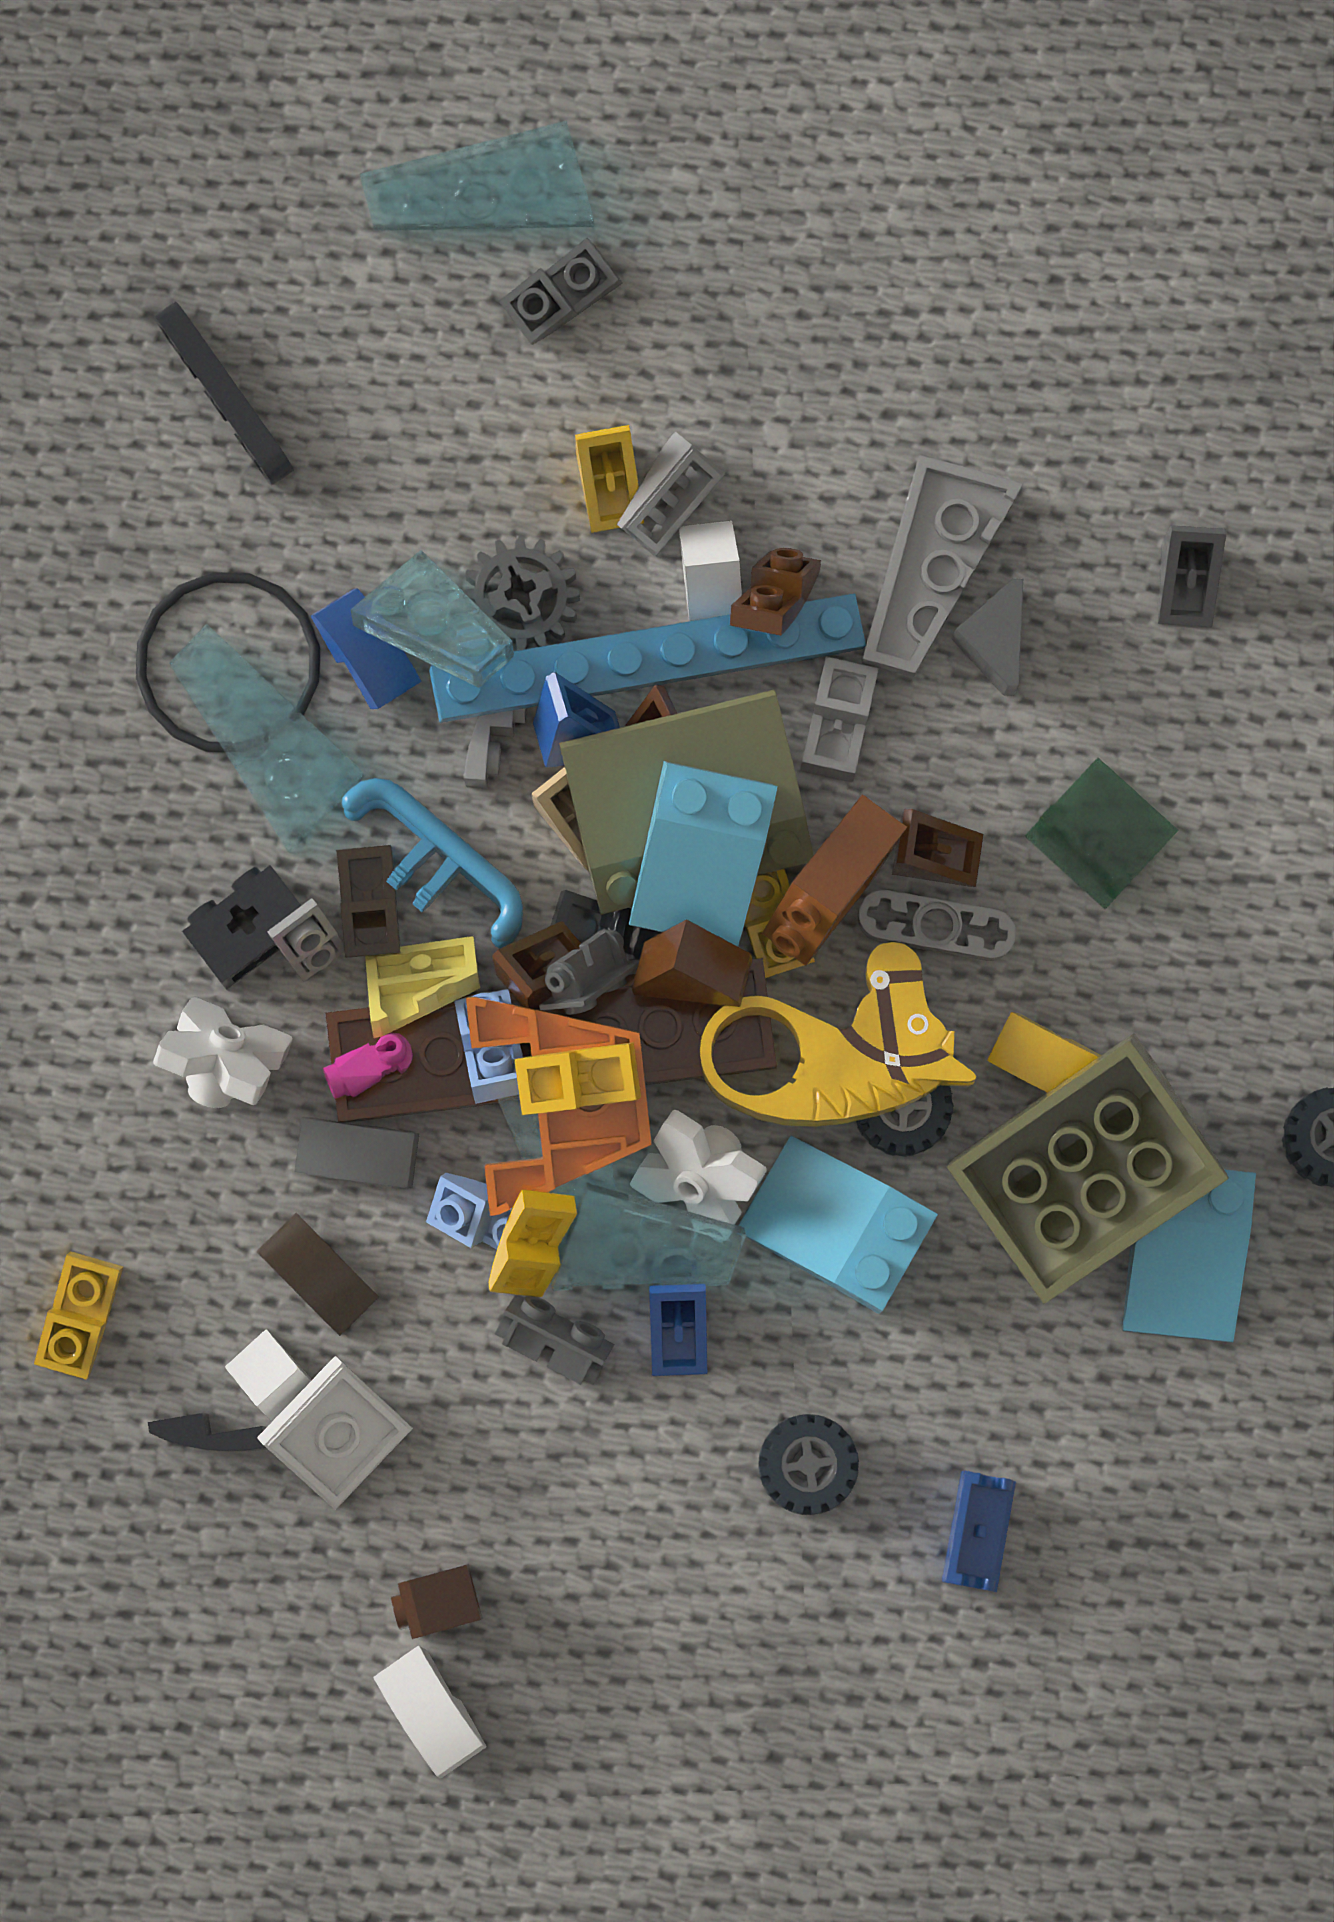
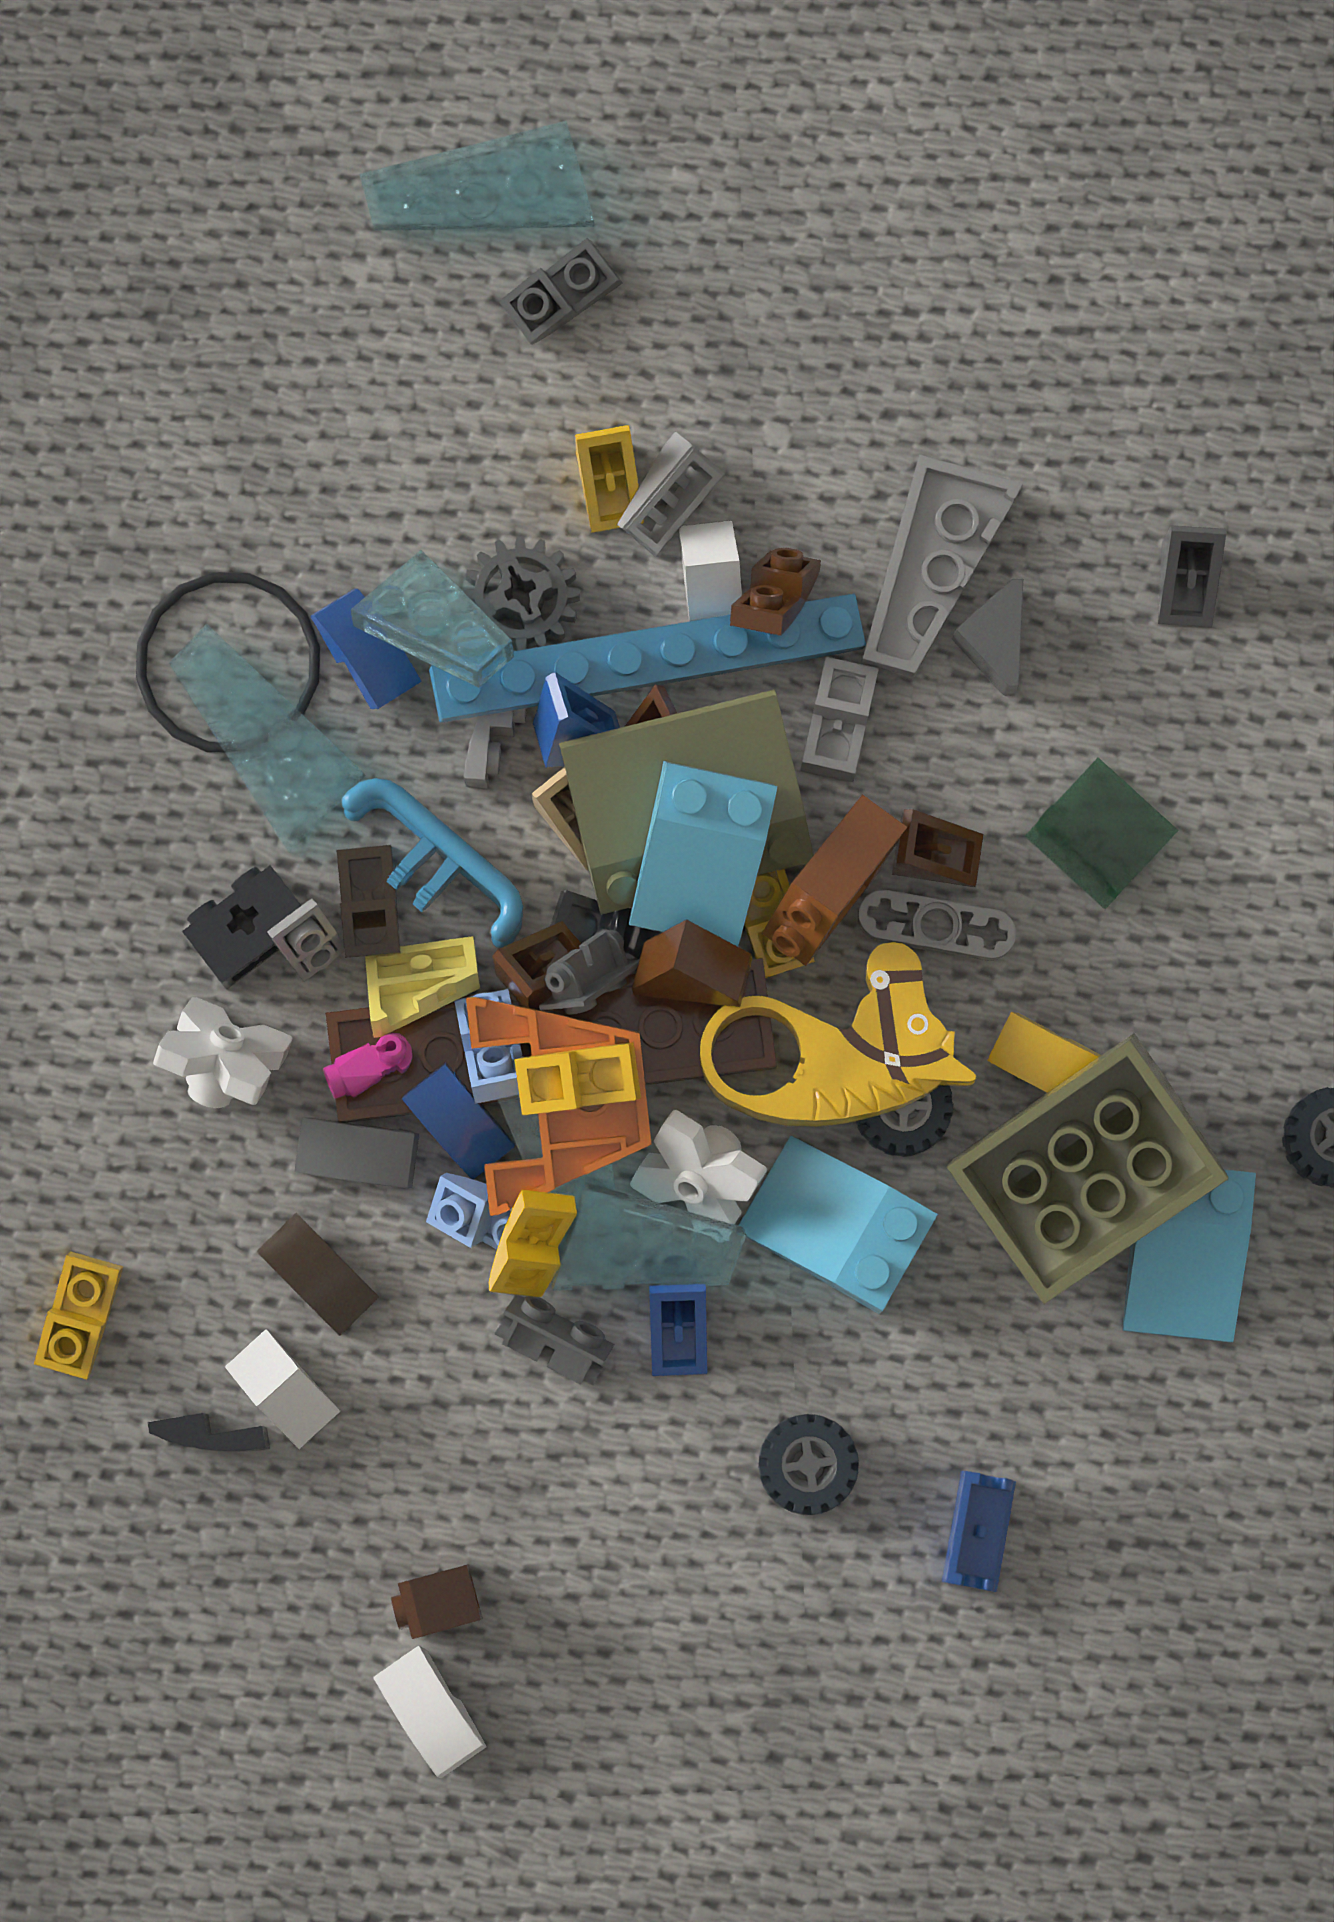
black beam [153,301,294,486] -> none
white plate [257,1356,413,1510] -> none
none -> blue slope [402,1062,515,1180]

